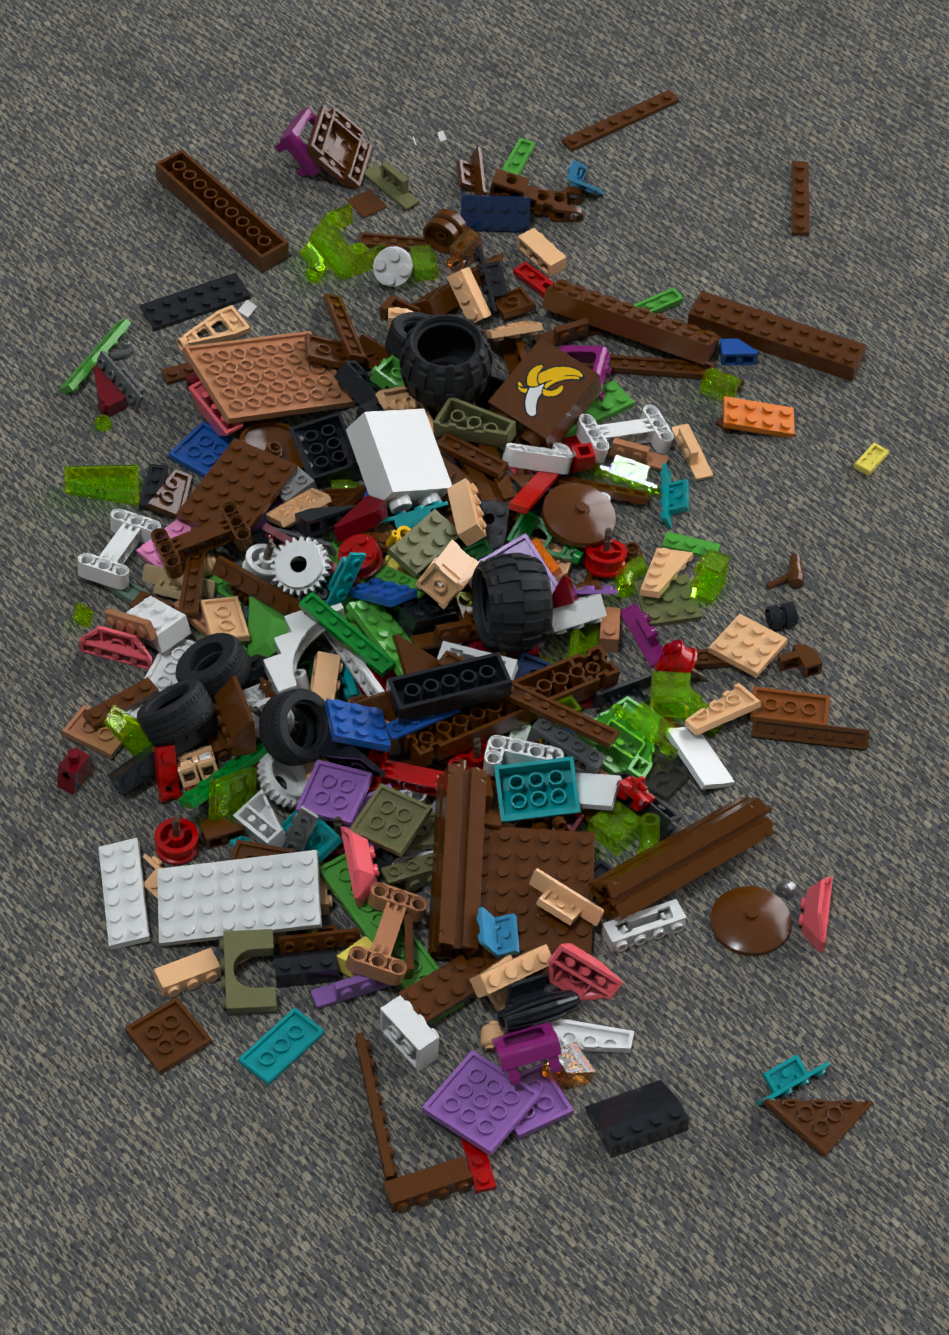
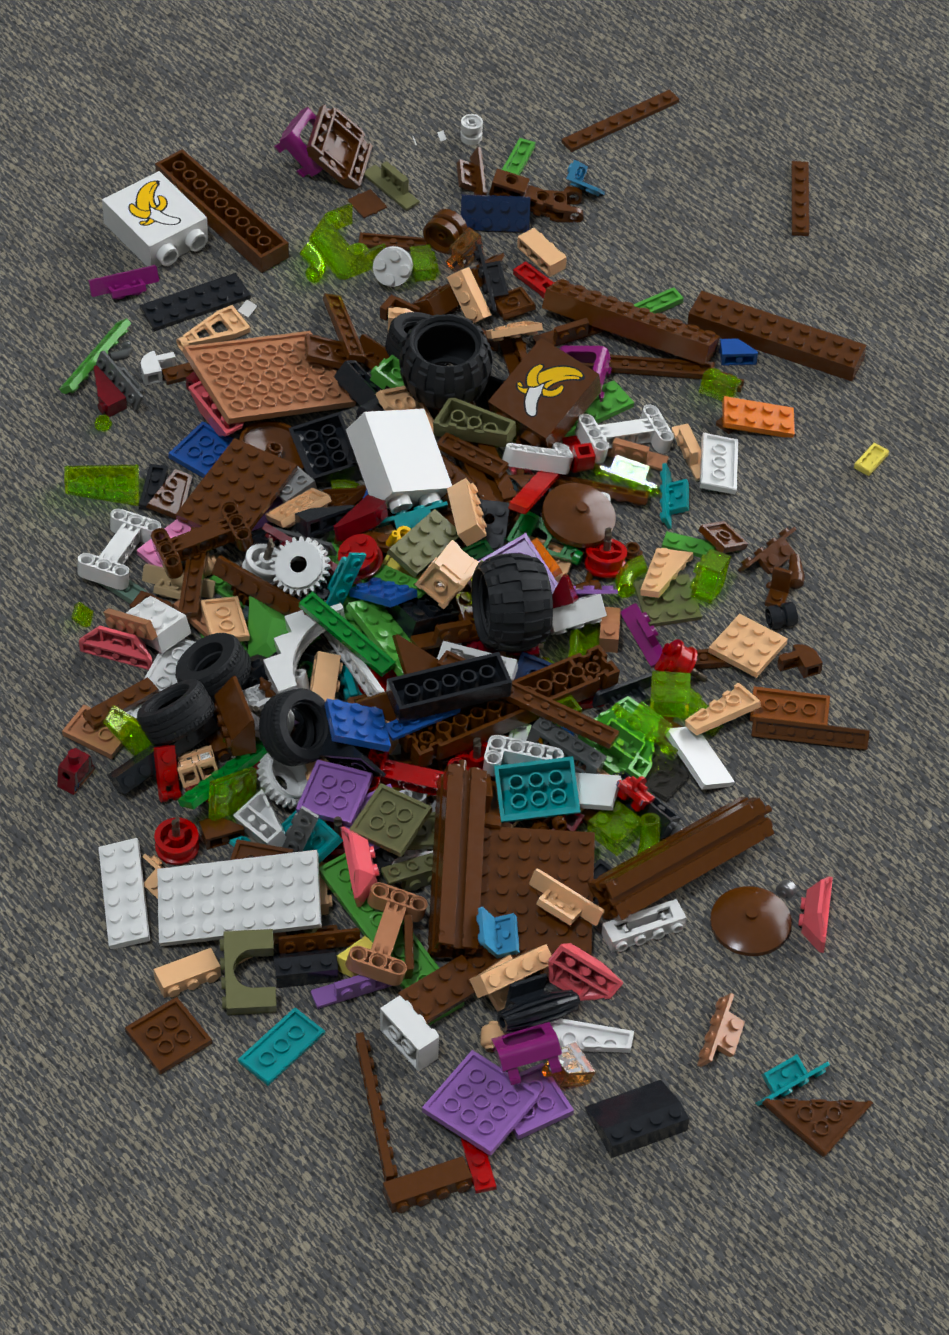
none -> magenta bracket [88,265,159,299]
none -> white brick [102,171,208,267]
none -> white brick [141,351,176,385]
none -> white wheel [460,114,483,145]
none -> nougat bracket [697,993,745,1067]
none -> reddish brown plate [698,521,749,553]
none -> white tile [700,433,738,495]
none -> reddish brown bracket [737,526,797,574]
none -> reddish brown bracket [765,567,792,607]

